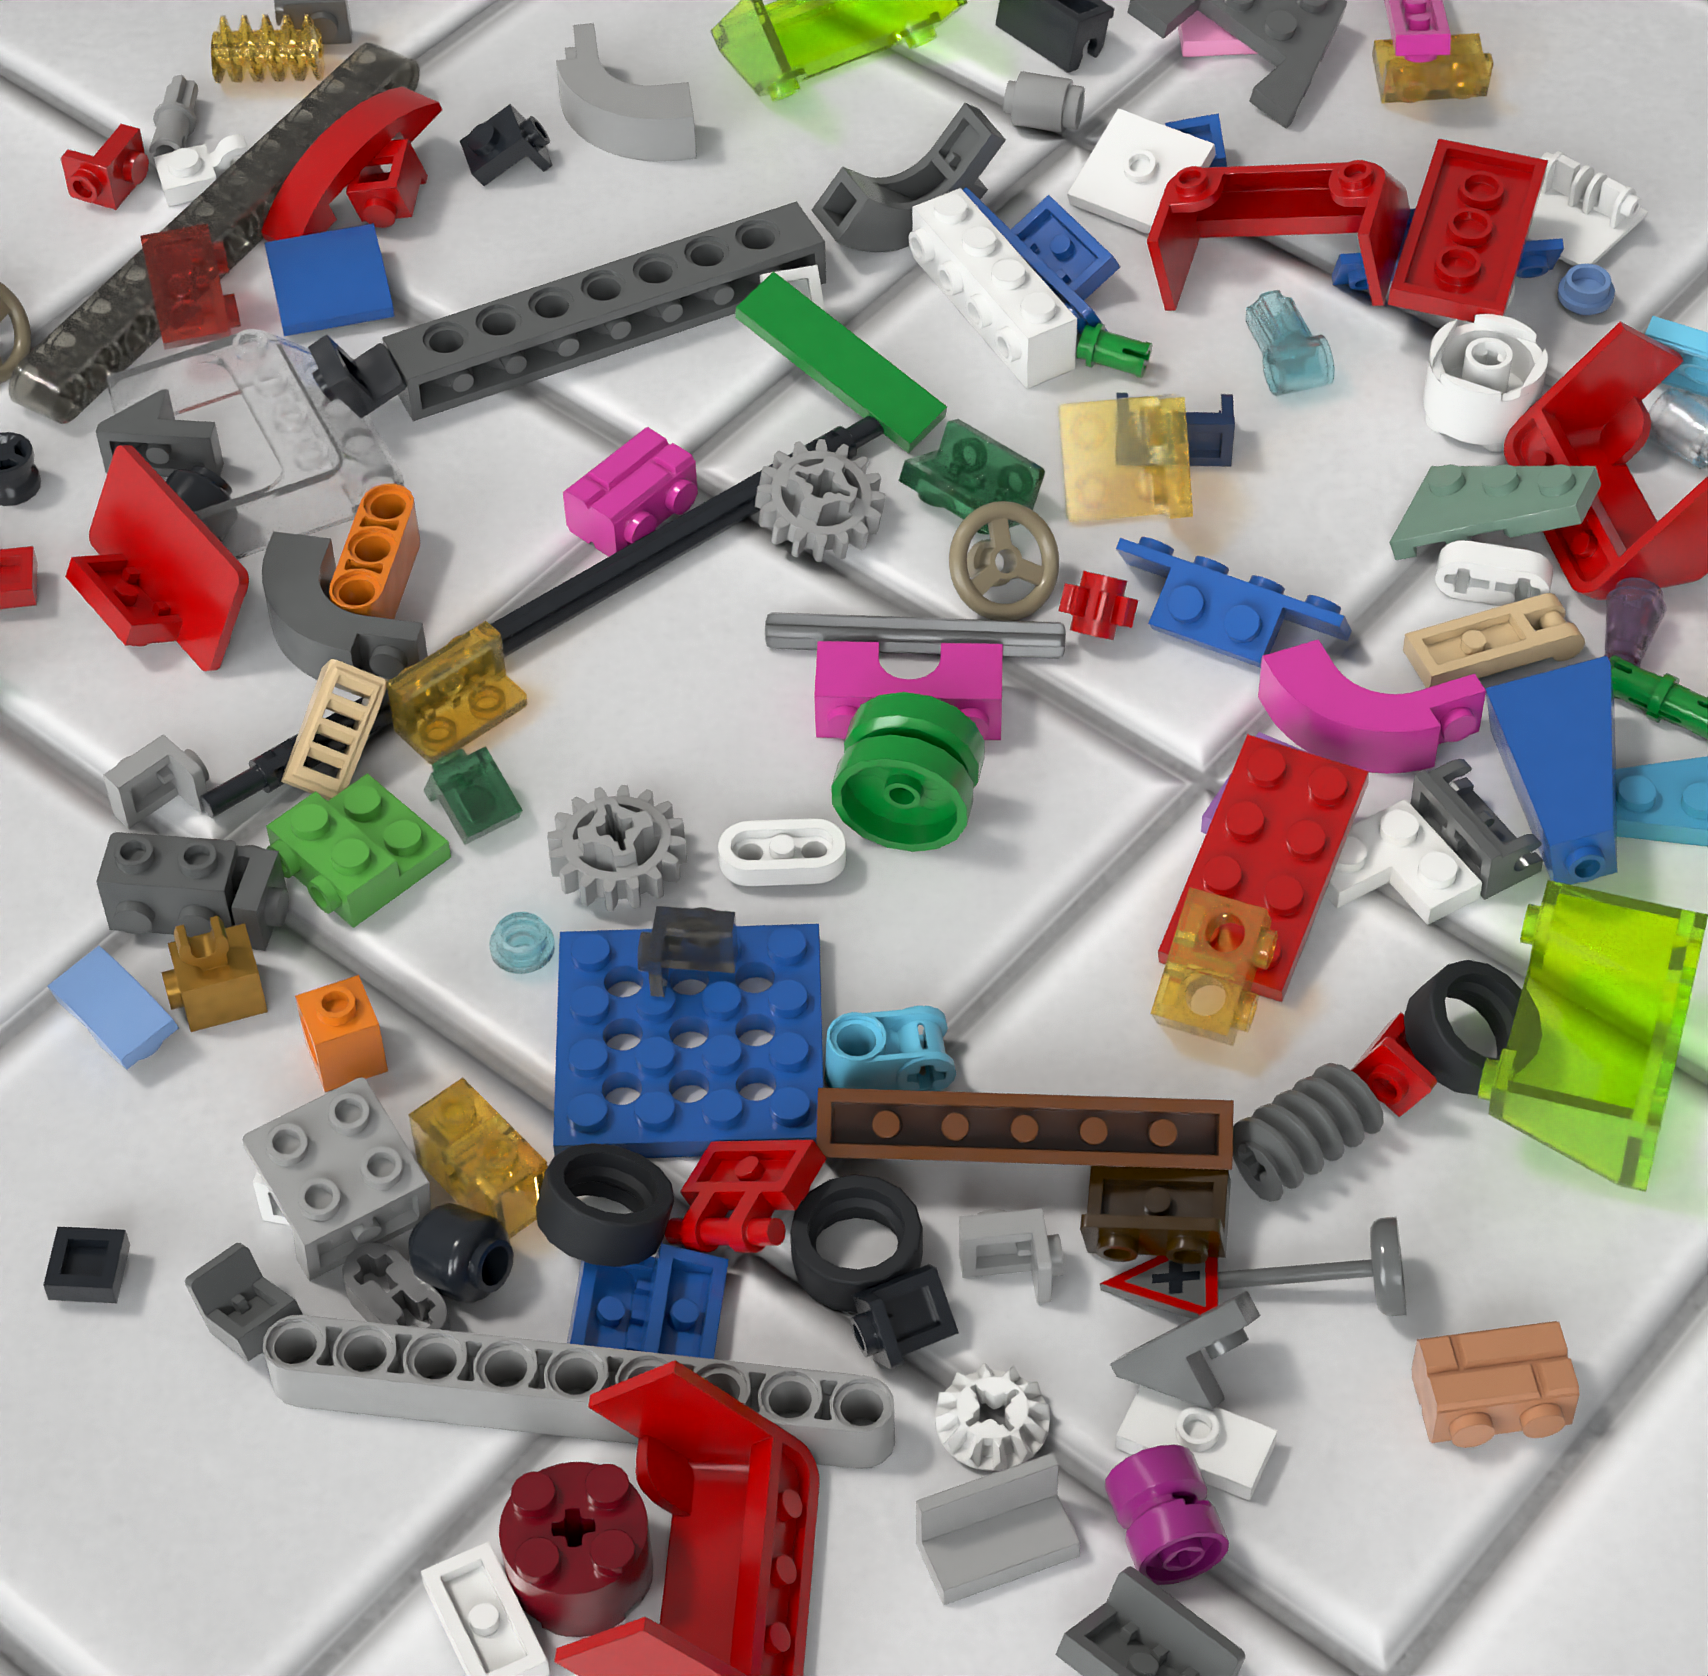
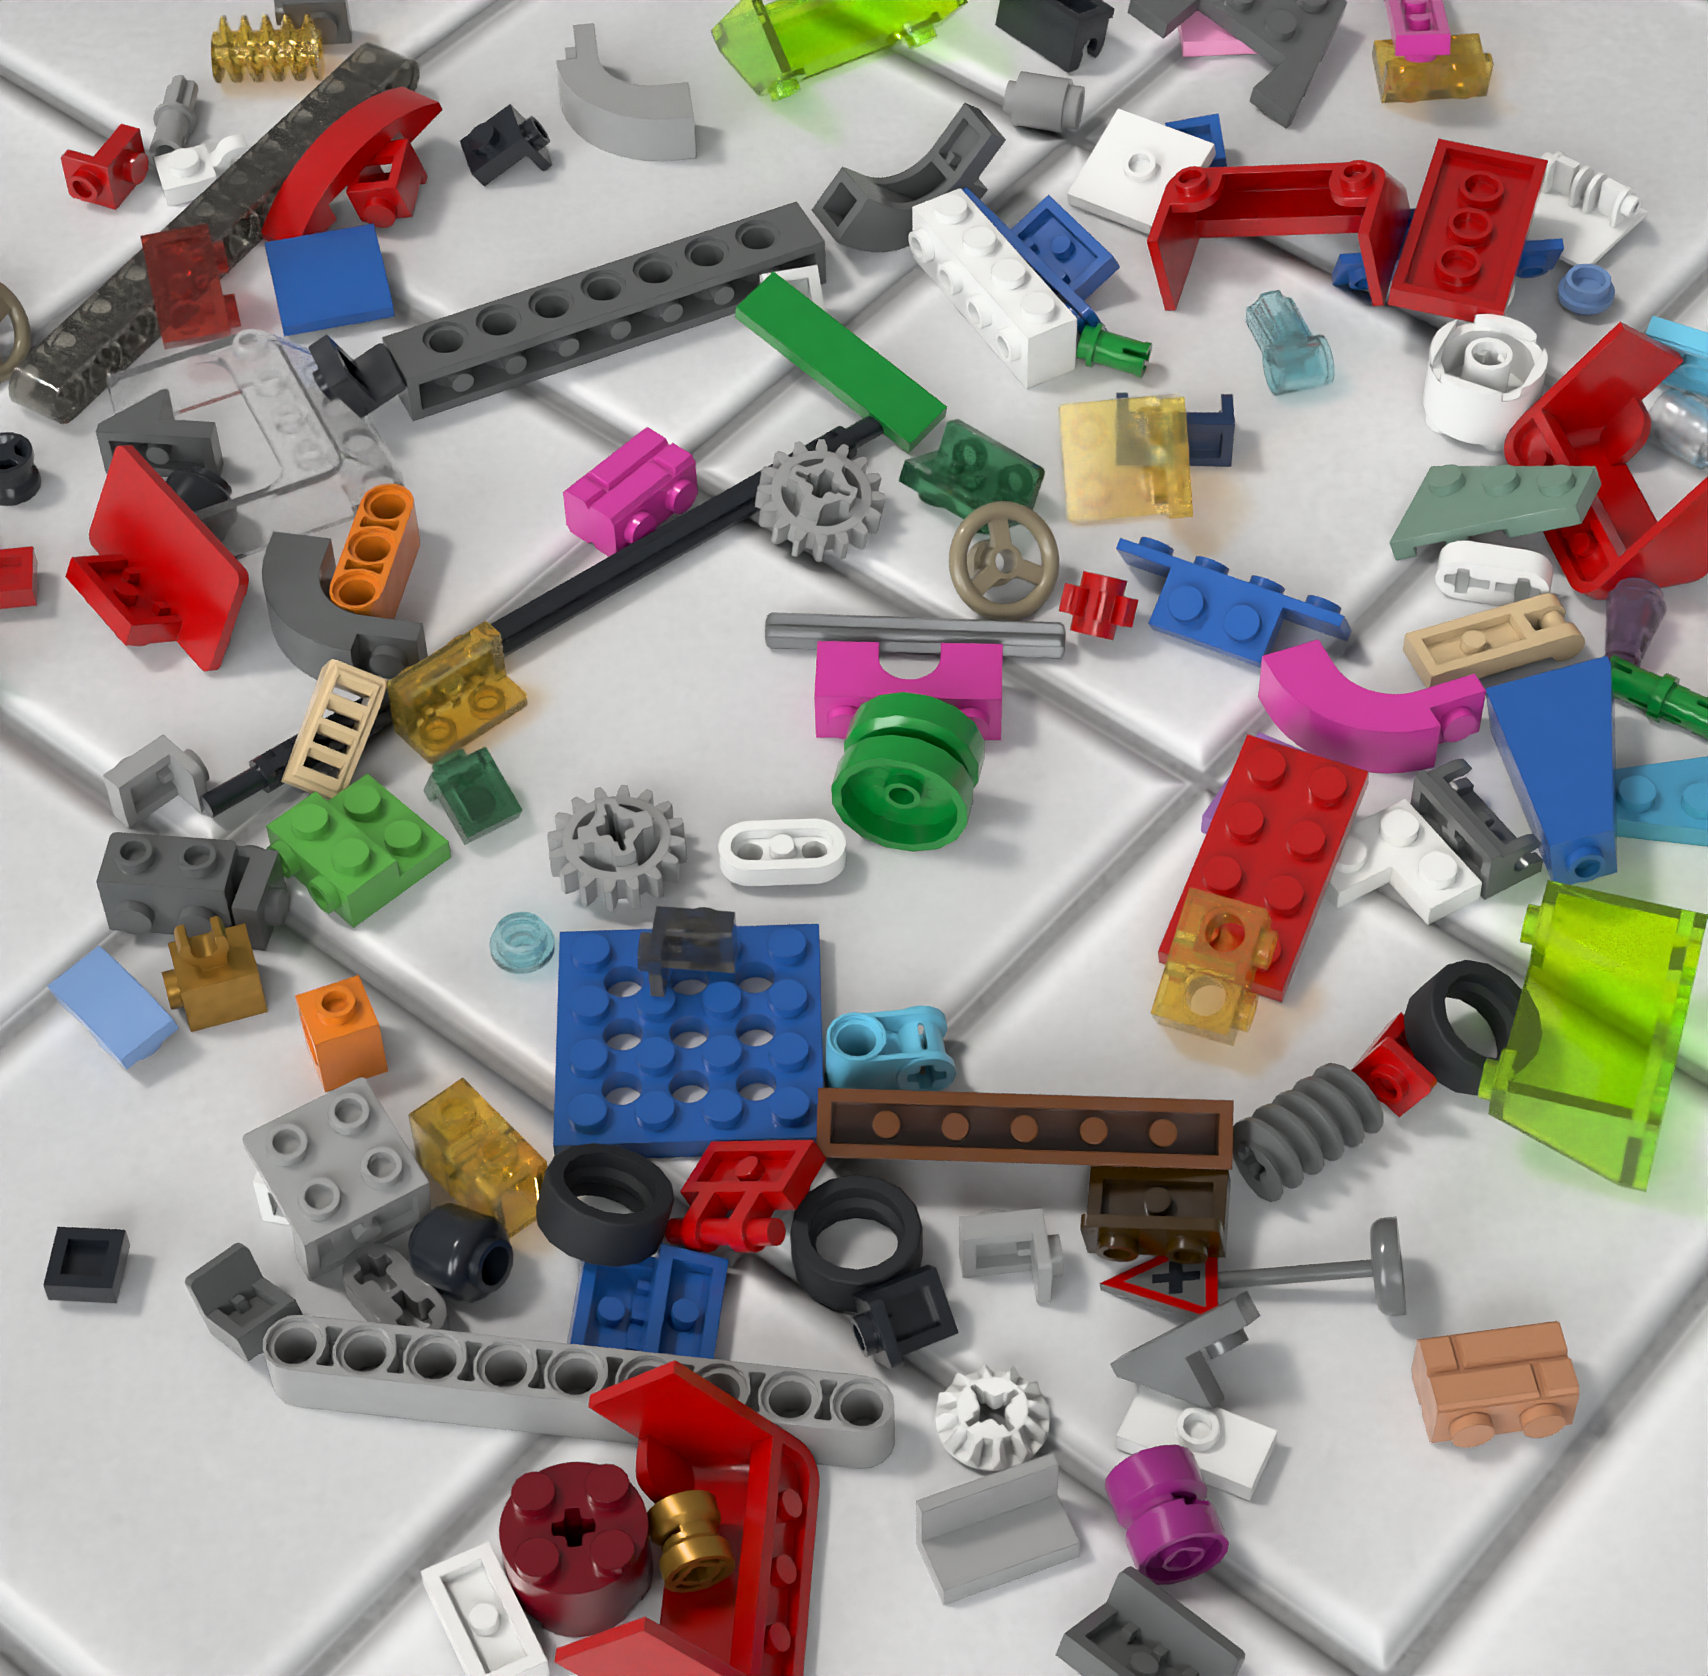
none -> pearl gold wheel [647,1490,736,1593]

